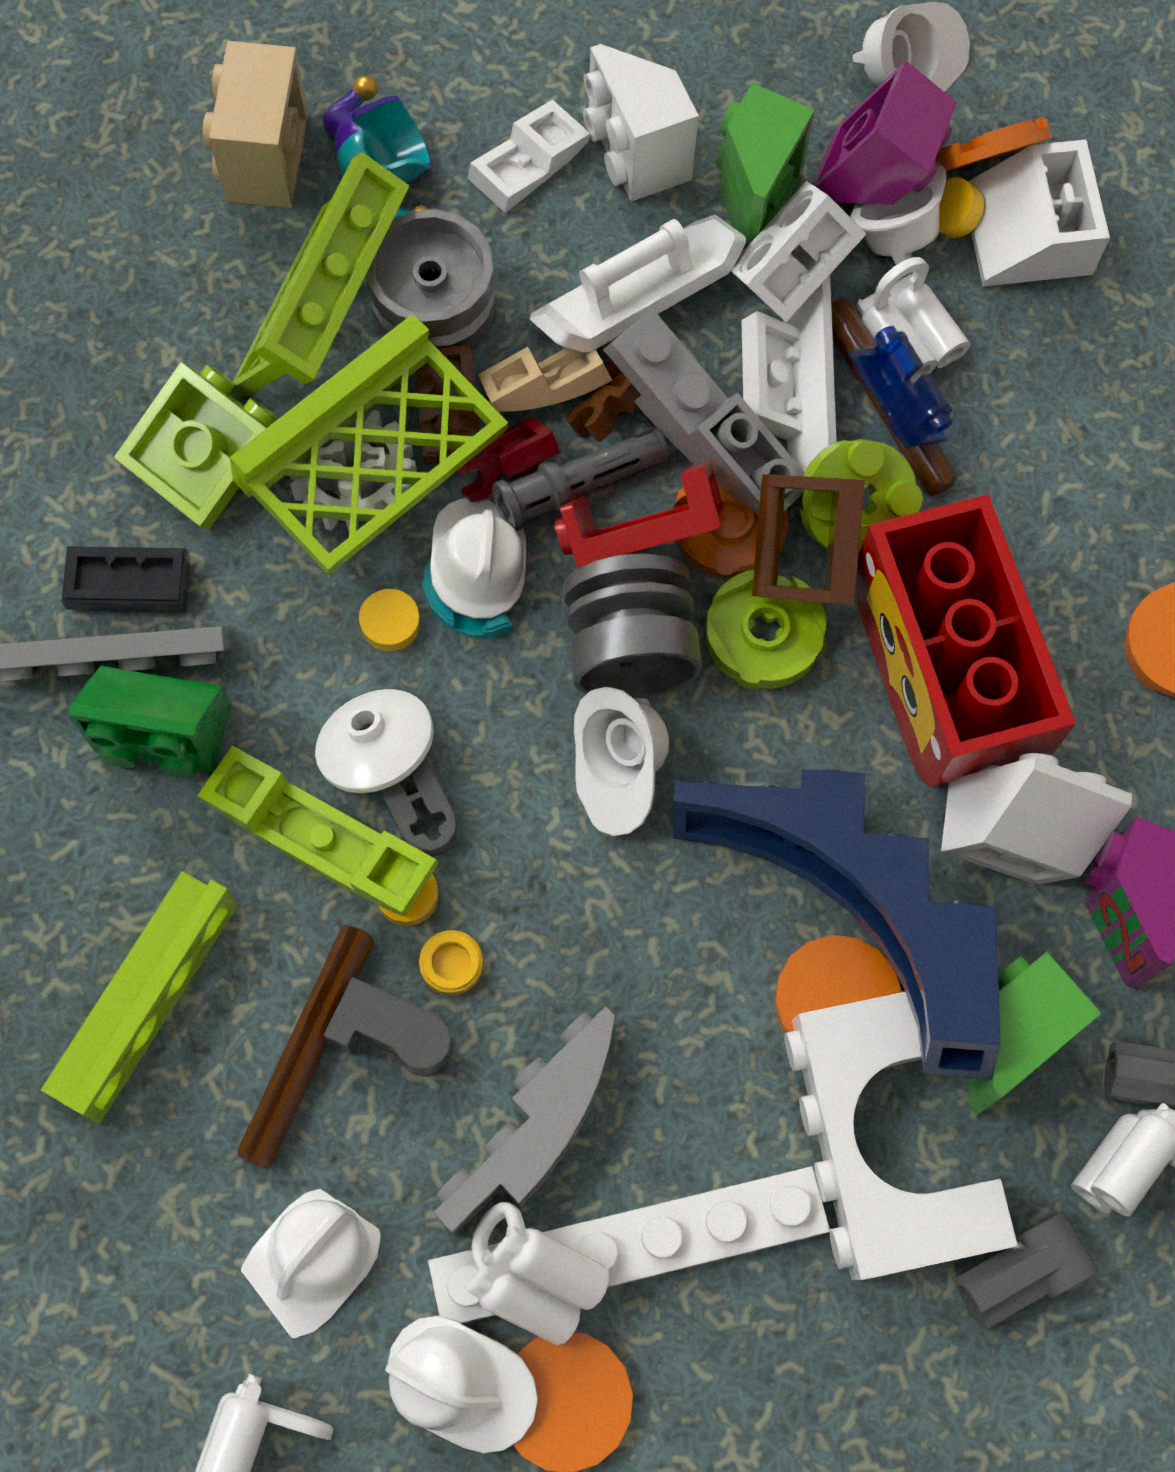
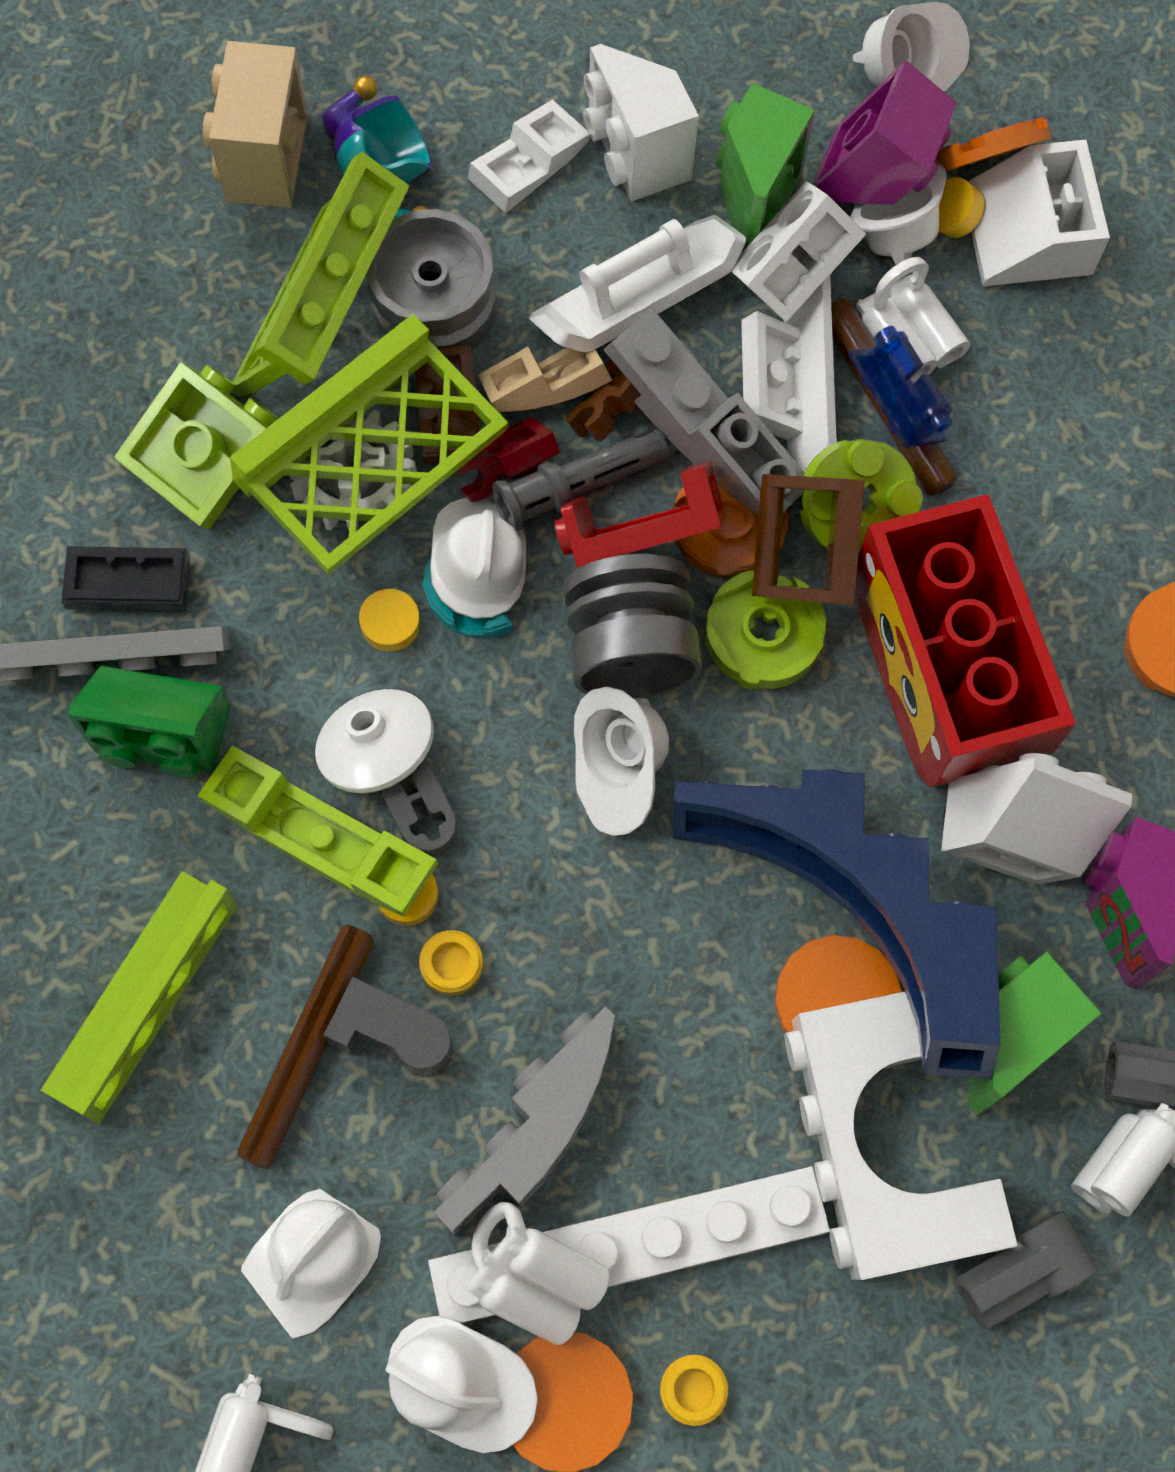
none -> yellow tile [660,1355,728,1426]

